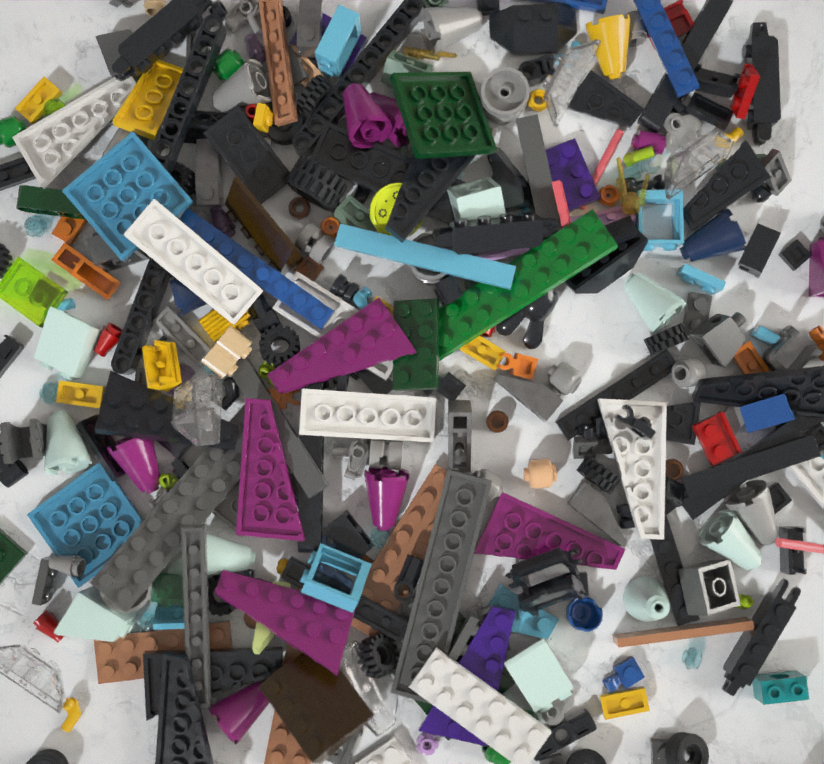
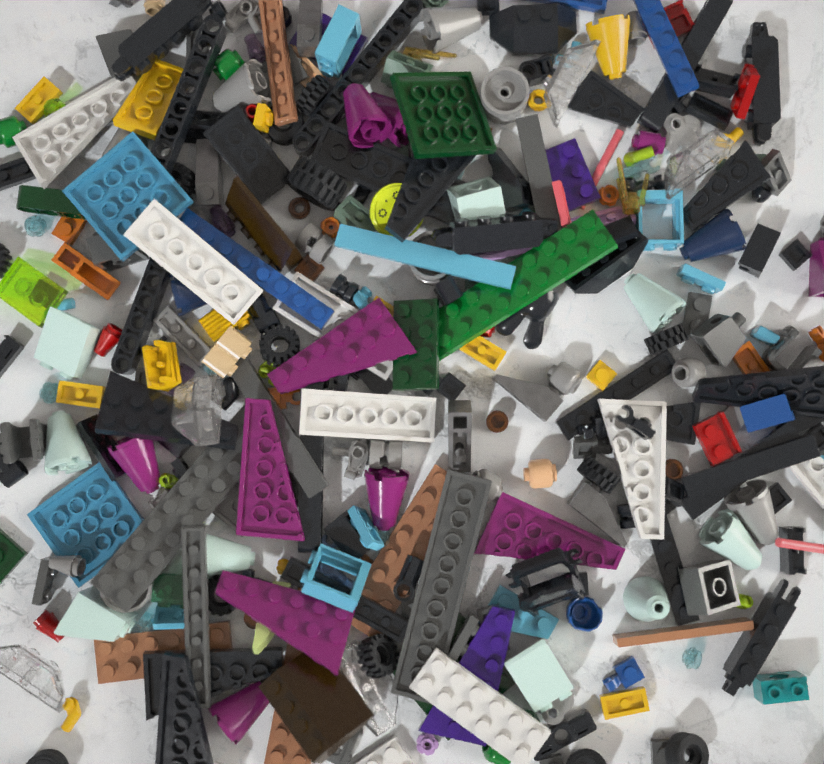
orange plate [496,352,538,380] -> none
none -> medium azure plate [347,505,385,551]
none -> yellow plate [585,360,617,391]

